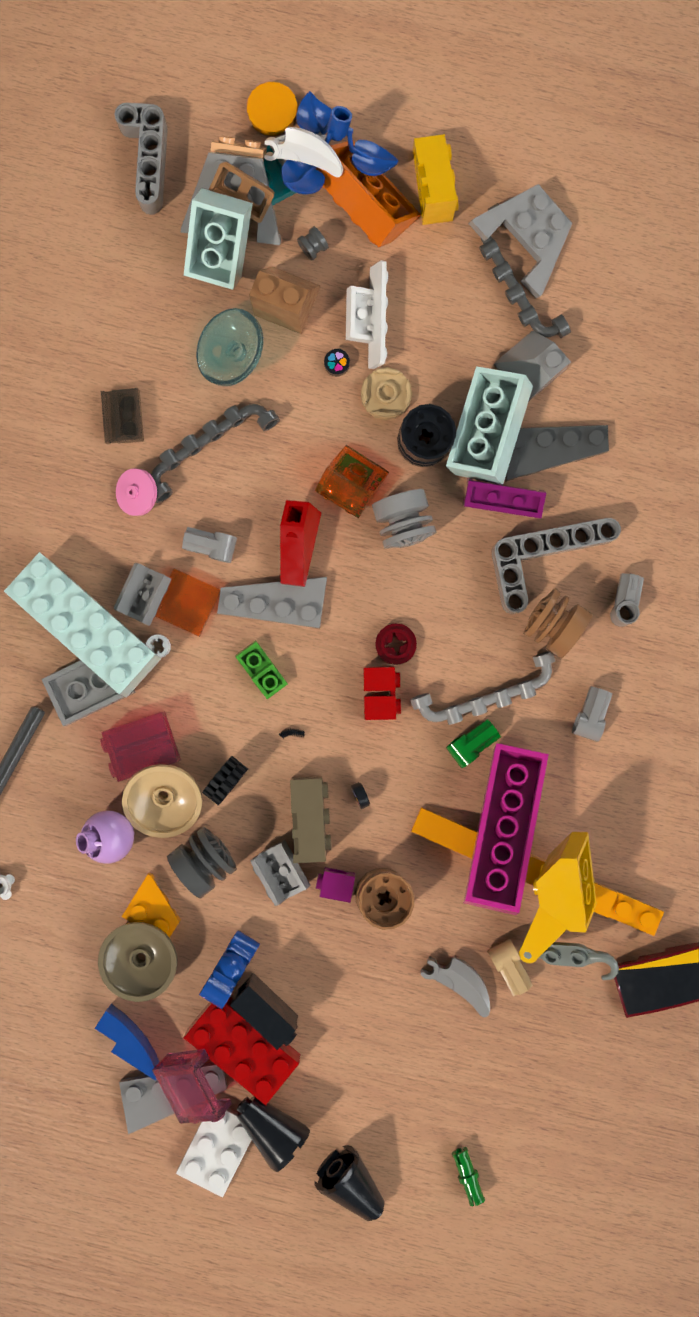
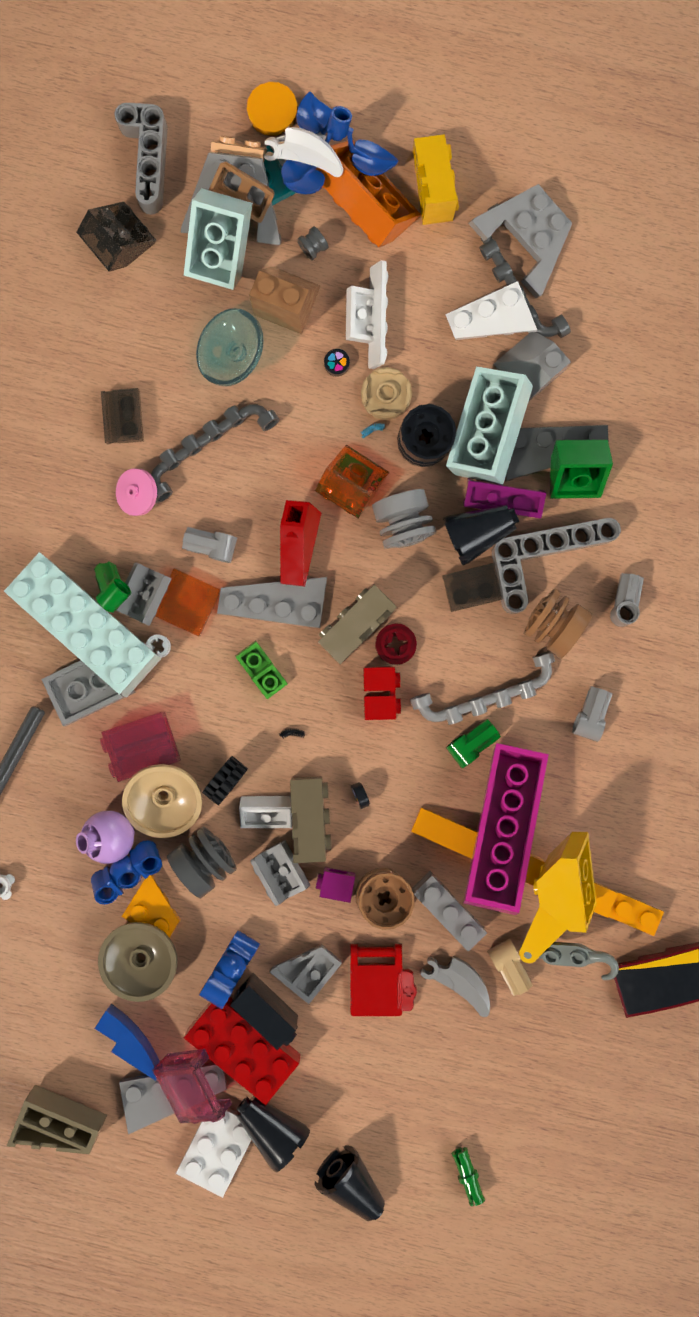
none -> dark tan wedge [7,1085,107,1154]
none -> clear smoke slope [76,202,157,272]
none -> blue piece [91,840,162,905]
none -> green piece [94,561,132,613]
none -> white slope [239,796,292,828]
none -> light grey wing [270,945,342,1004]
none -> dark tan wedge [318,584,397,665]
none -> red piece [350,943,417,1016]
none -> medium azure leg [361,423,385,438]
none -> light grey arch [412,871,487,951]
none -> clear smoke plate [442,563,502,612]
none -> black cone [443,505,519,566]
none -> white wing [445,281,538,340]
none -> green slope [550,439,613,499]

